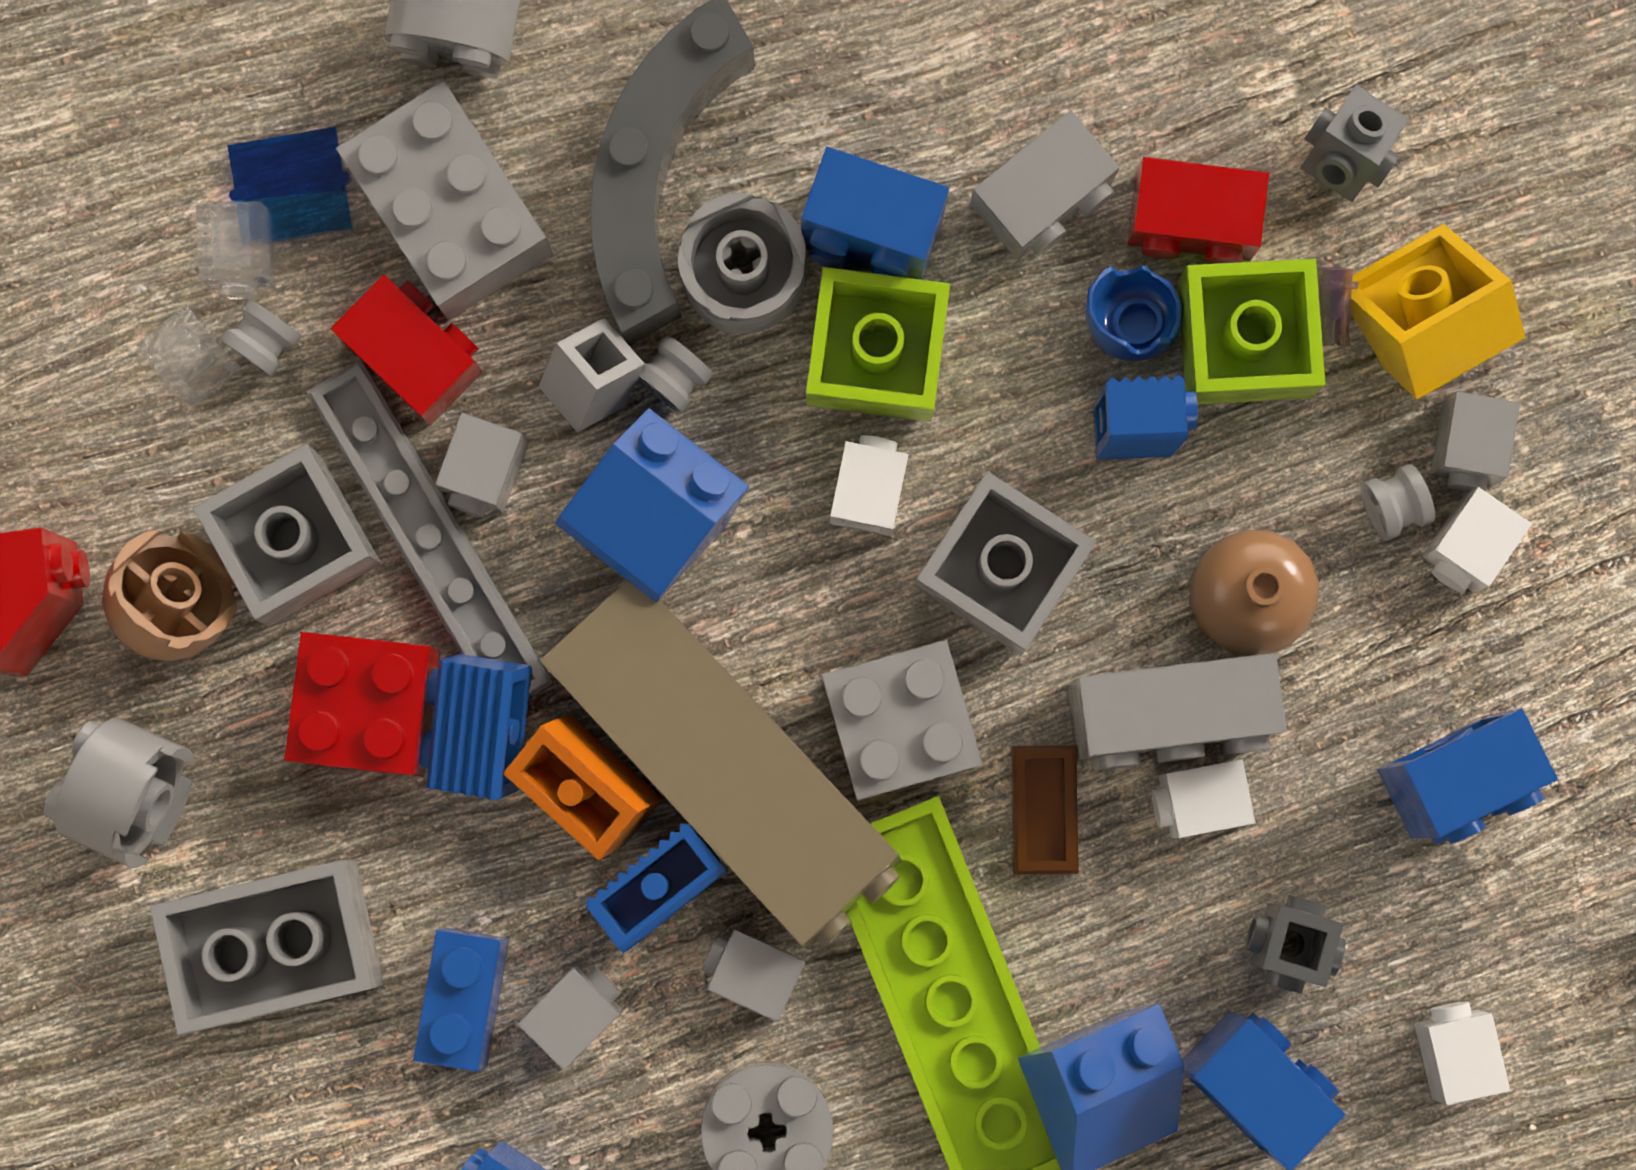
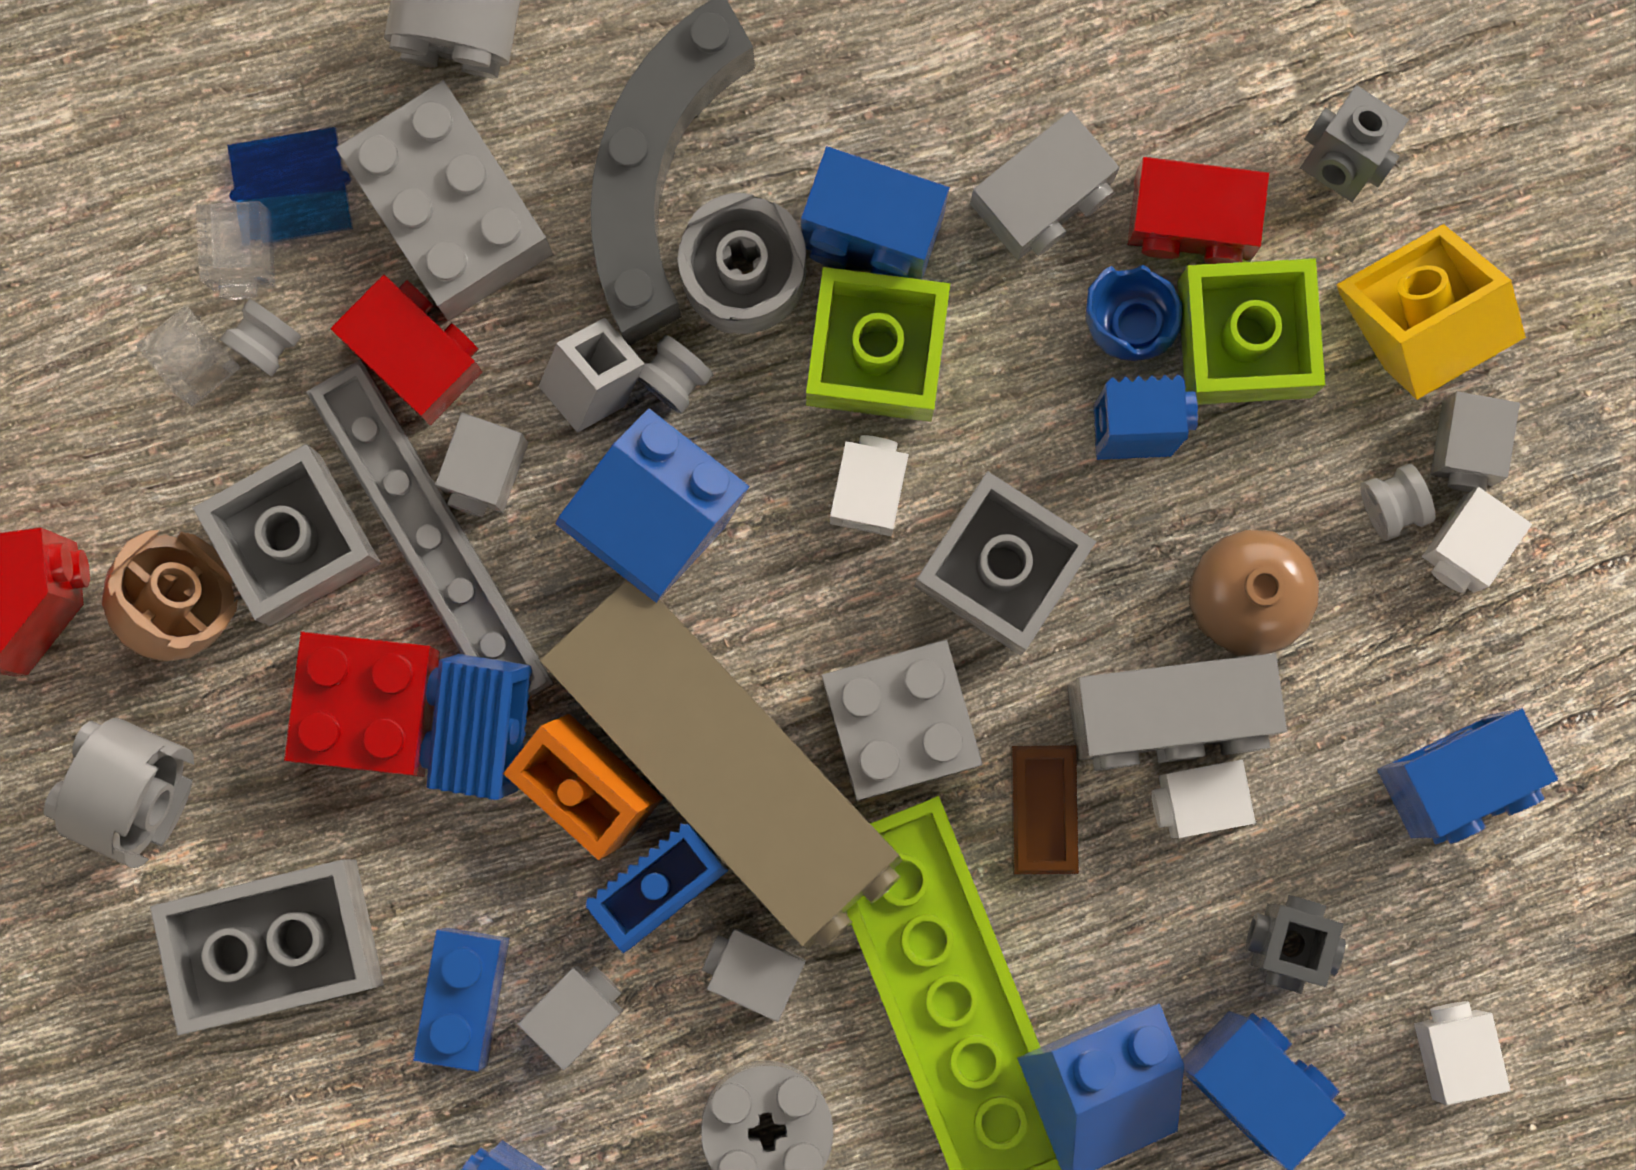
pin [1317,267,1359,346] -> none

